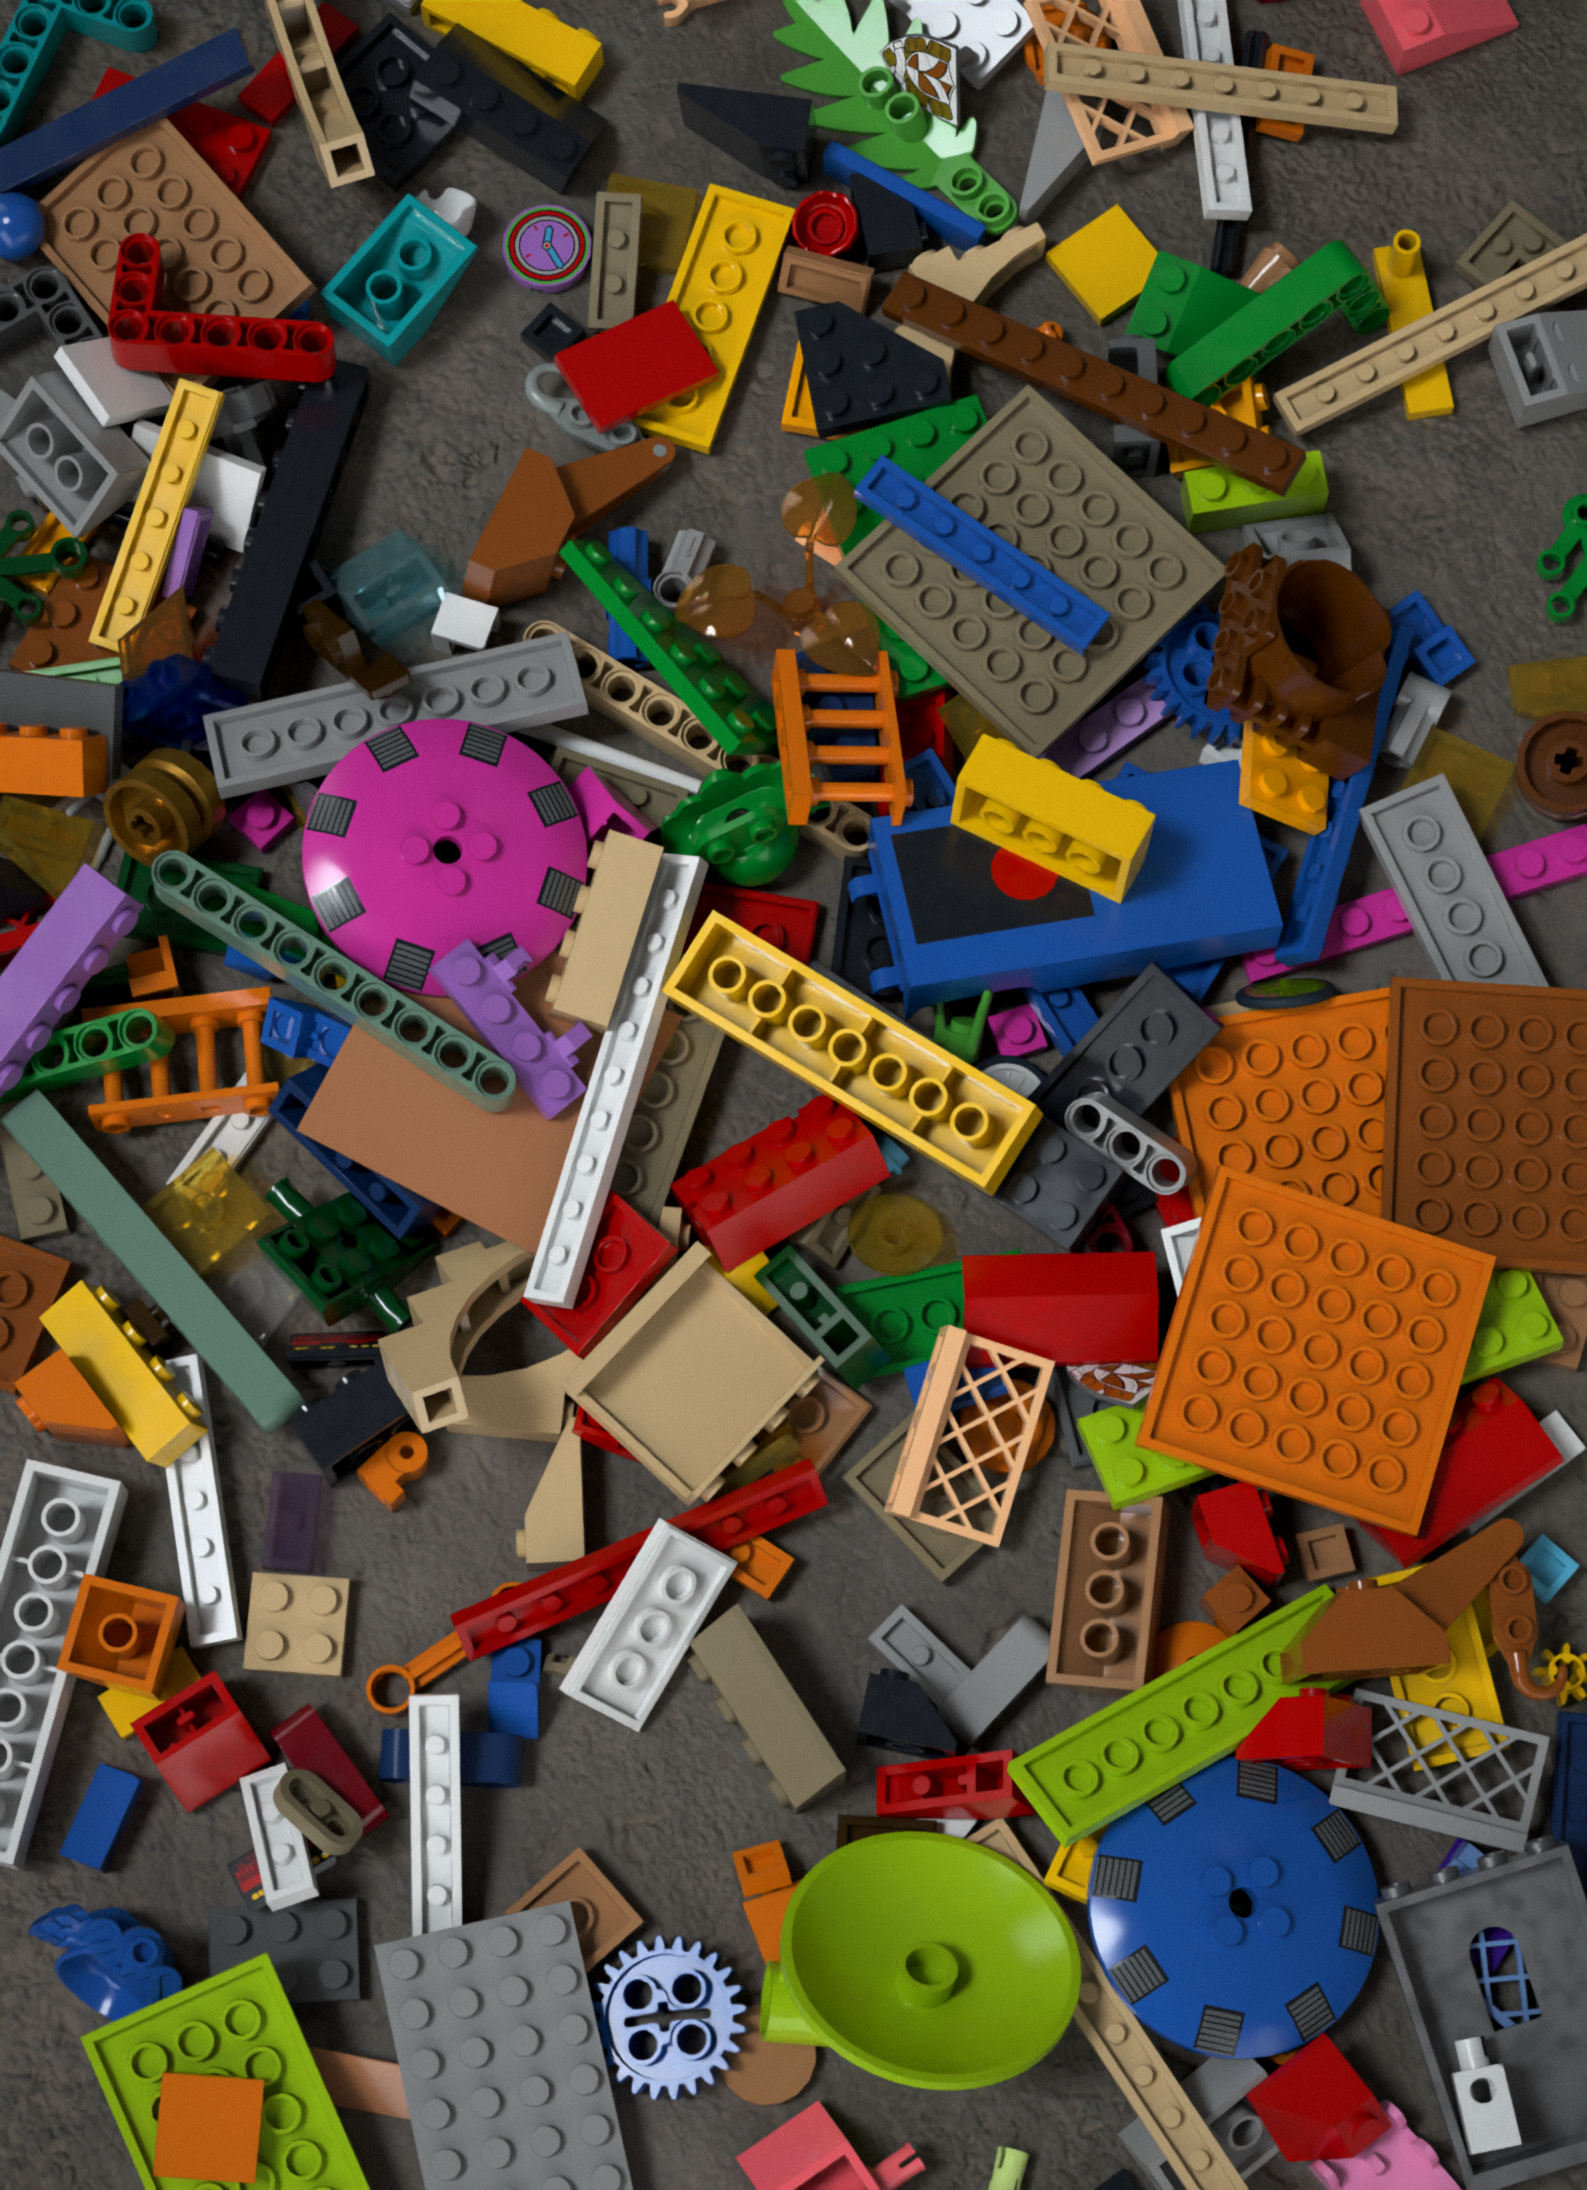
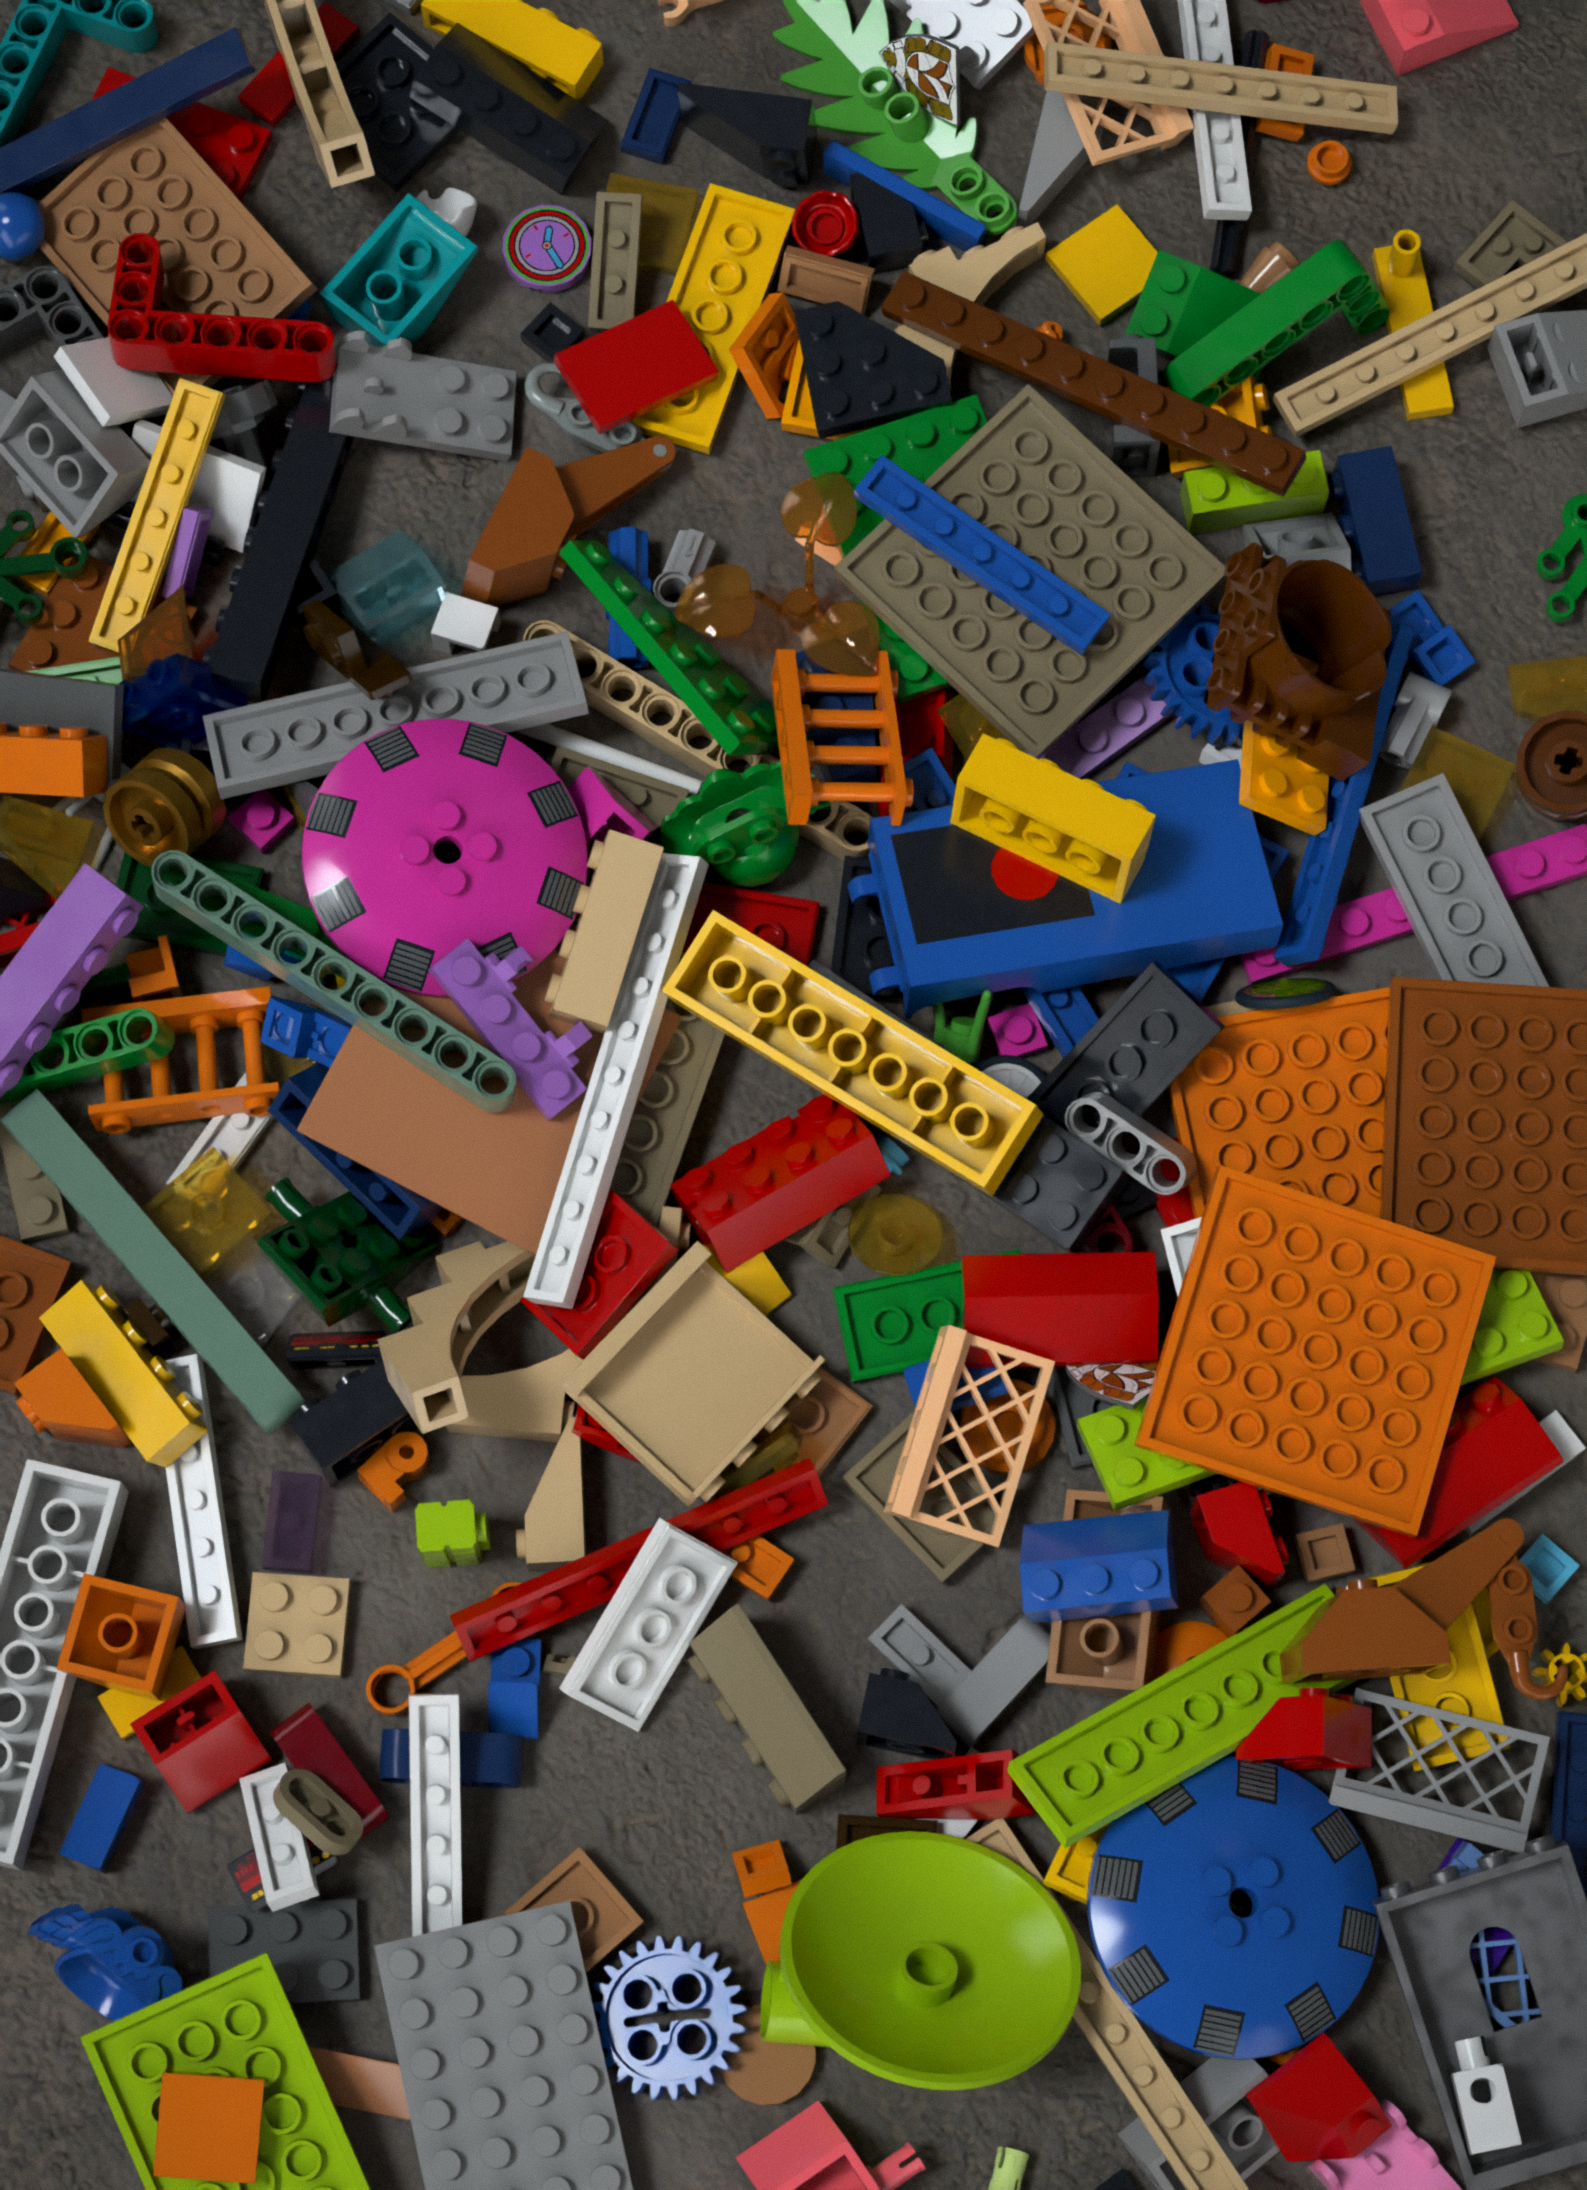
dark green slope [754,1244,891,1391] -> none
none -> light grey hinge [329,331,516,462]
none -> lime brick [415,1499,491,1569]
none -> dark blue tile [620,68,692,165]
none -> orange wing [729,292,799,419]
none -> blue slope [1019,1510,1179,1623]
none -> orange plate [1306,140,1352,185]
none -> dark blue brick [1328,446,1423,597]

